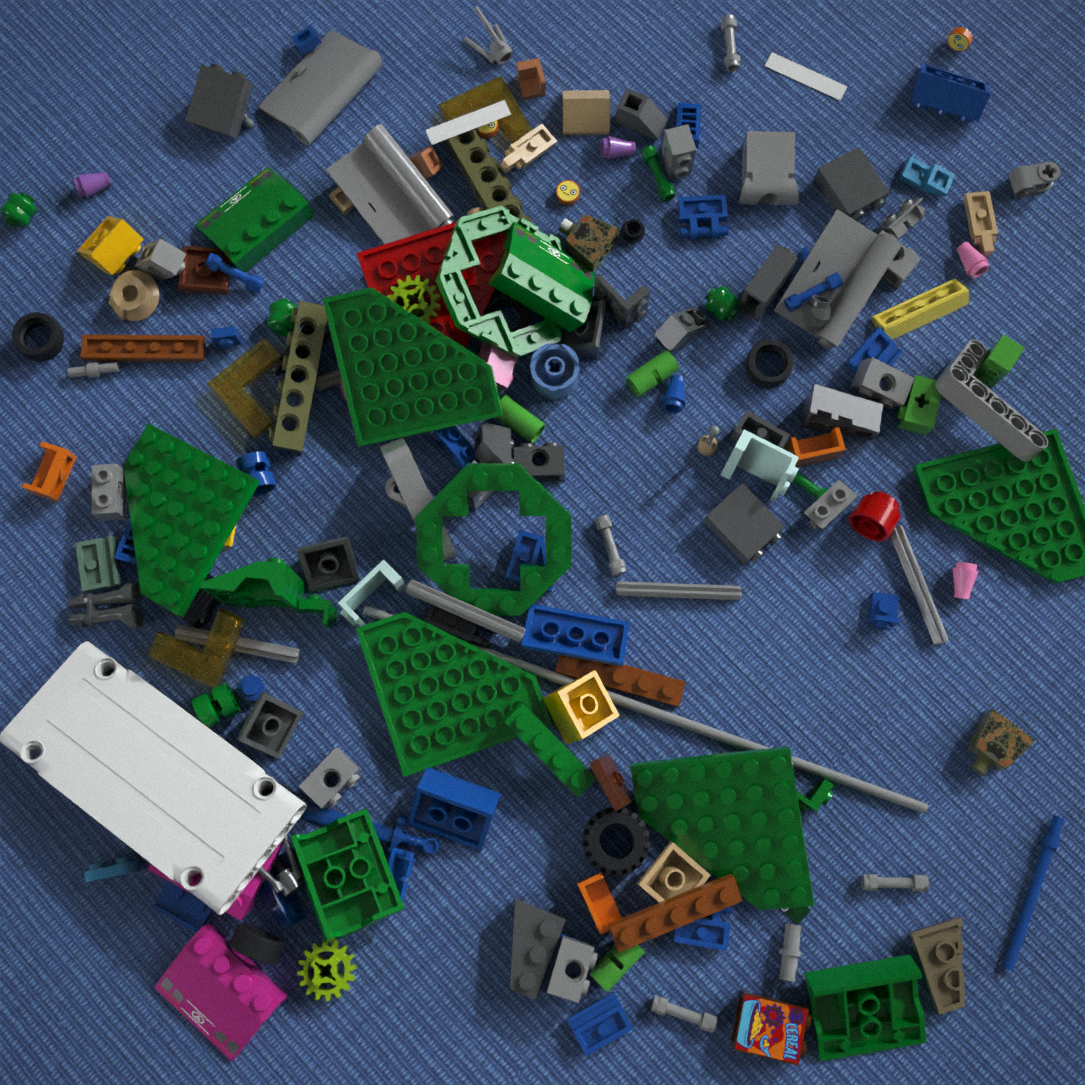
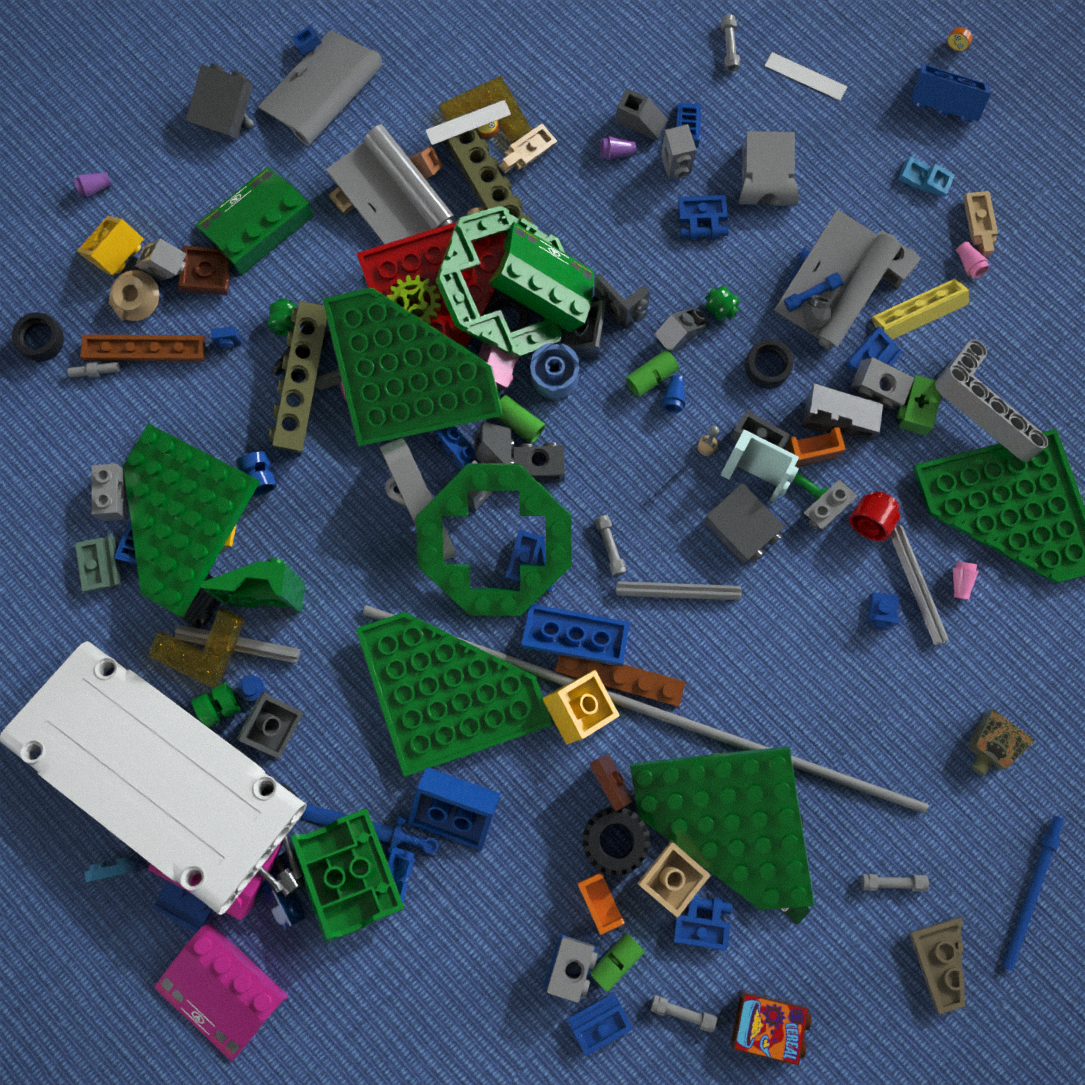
green piece [0,192,37,229] -> none
orange panel [22,441,77,502] -> none
dark grey piece [67,581,143,629] -> none
blue bar [205,253,265,293] -> none
clear yellow plate [207,338,282,439] -> none
black tyre [229,924,285,965] -> none
dark grey slope [297,536,360,592] -> none
lime gear [297,940,357,1001] -> none
green bracket [298,595,337,629] -> none
light grey brick [299,747,362,809] -> none
light aqua panel [338,559,407,627] -> none
light grey axle [406,580,525,642] -> none
black hinge [424,604,497,649] -> none
light grey plant [464,6,513,65] -> none
green arch [502,701,596,798] -> none
dark grey wedge [510,898,566,999] -> none
nougat panel [516,58,546,100] -> none
tile [556,180,580,206] -> none
torso [559,215,619,273] -> none
tan slope [562,90,610,135] -> none
dark orange plate [607,874,742,953] -> none
black plate [621,219,645,243] -> none
green bar [641,145,676,202] -> none
dark grey brick [738,245,798,322] -> none
light grey pin [779,924,802,982] -> none
green bracket [797,779,834,813] -> none
green piece [804,954,926,1061] -> none
dark grey brick [814,147,890,221] -> none
light grey hinge [876,197,925,240] -> none
bright green brick [973,335,1025,387] -> none
light grey piece [1008,162,1060,198] -> none

